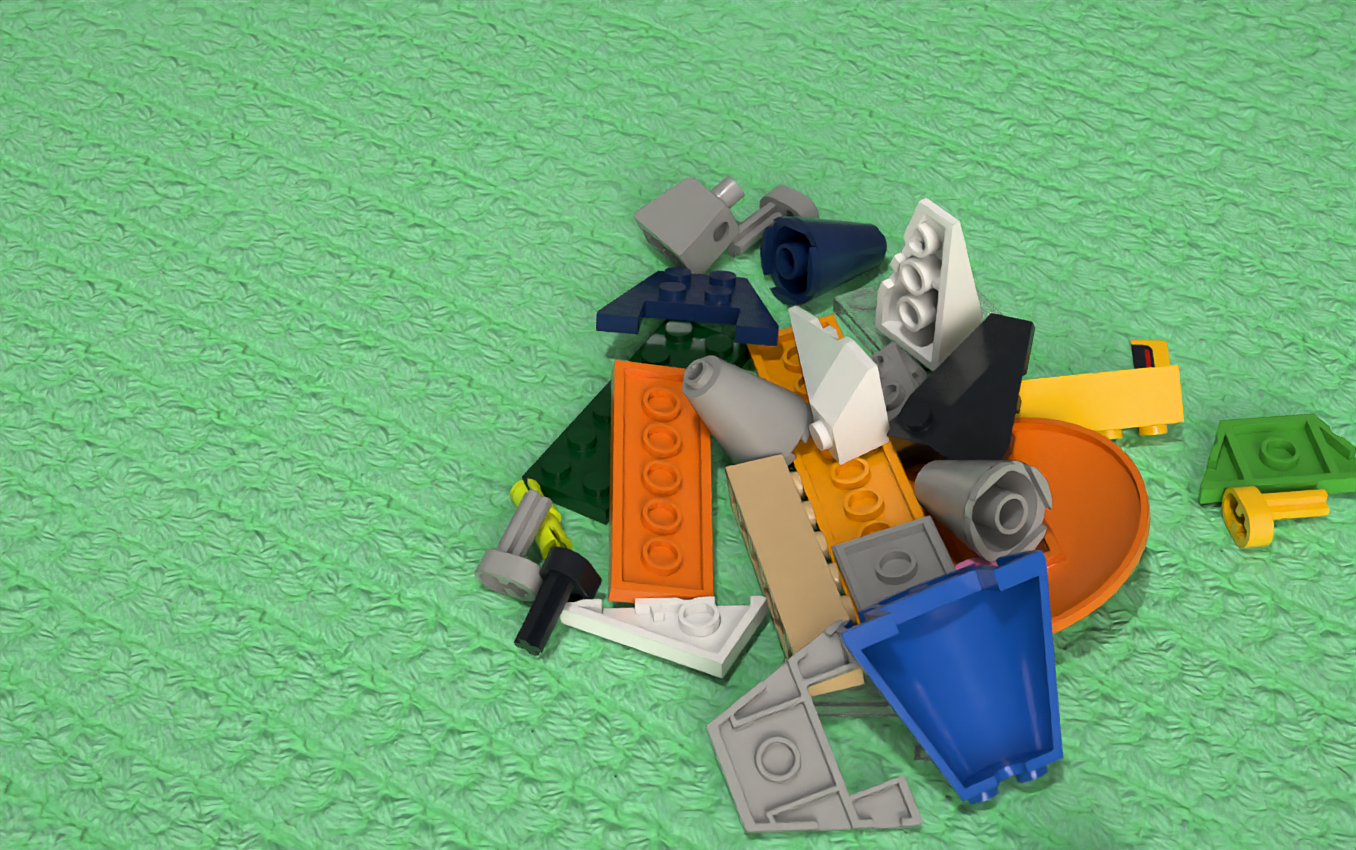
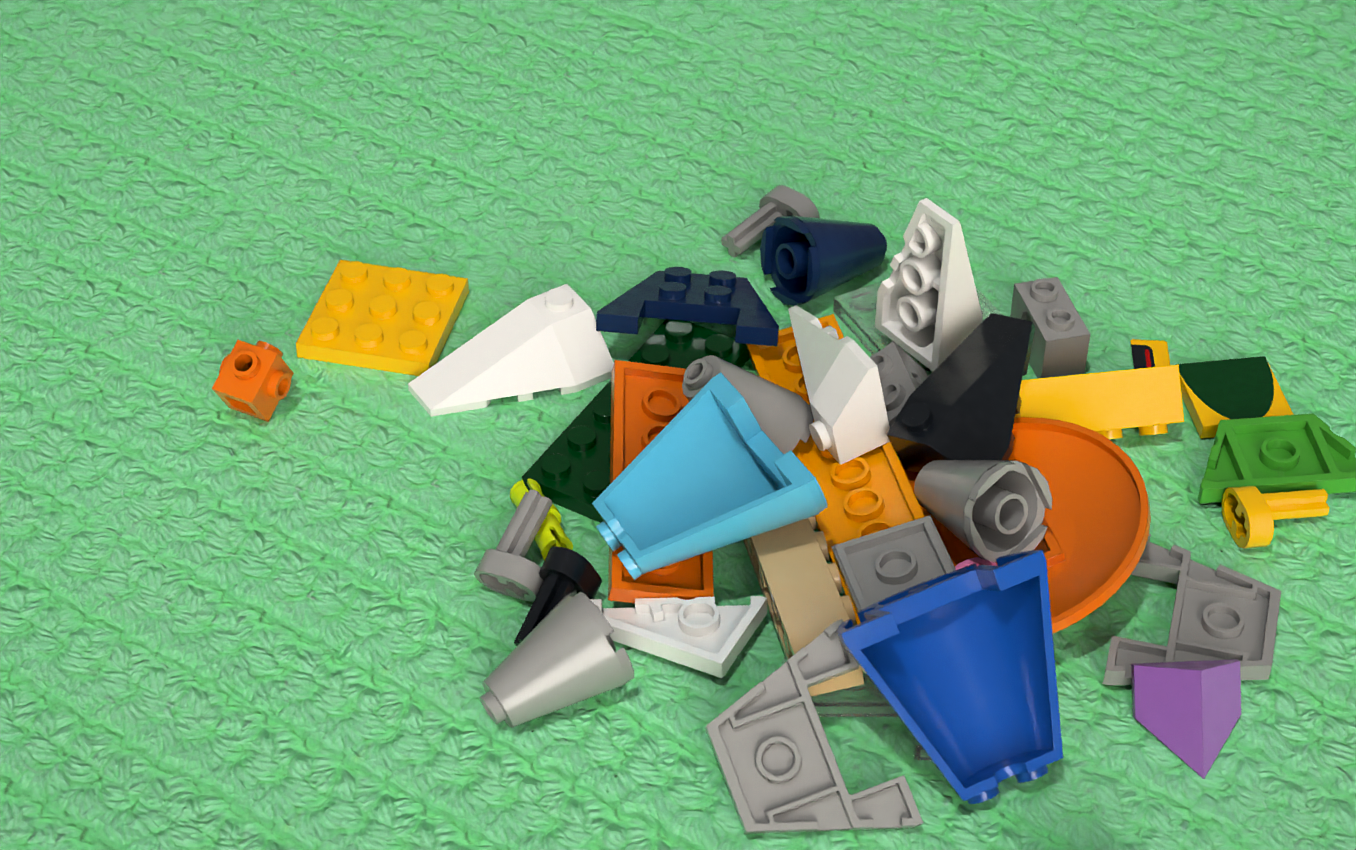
light grey torso [632,176,745,274] -> none
none -> orange brick [212,340,294,422]
none -> yellow plate [296,260,469,376]
none -> white wedge [408,284,614,417]
none -> light grey cone [479,590,635,728]
none -> medium azure cone [592,372,828,580]
none -> light grey brick [1010,277,1090,379]
none -> light grey wing [1103,534,1281,686]
none -> medium lavender slope [1131,659,1241,779]
none -> dark green tile [1175,356,1294,439]

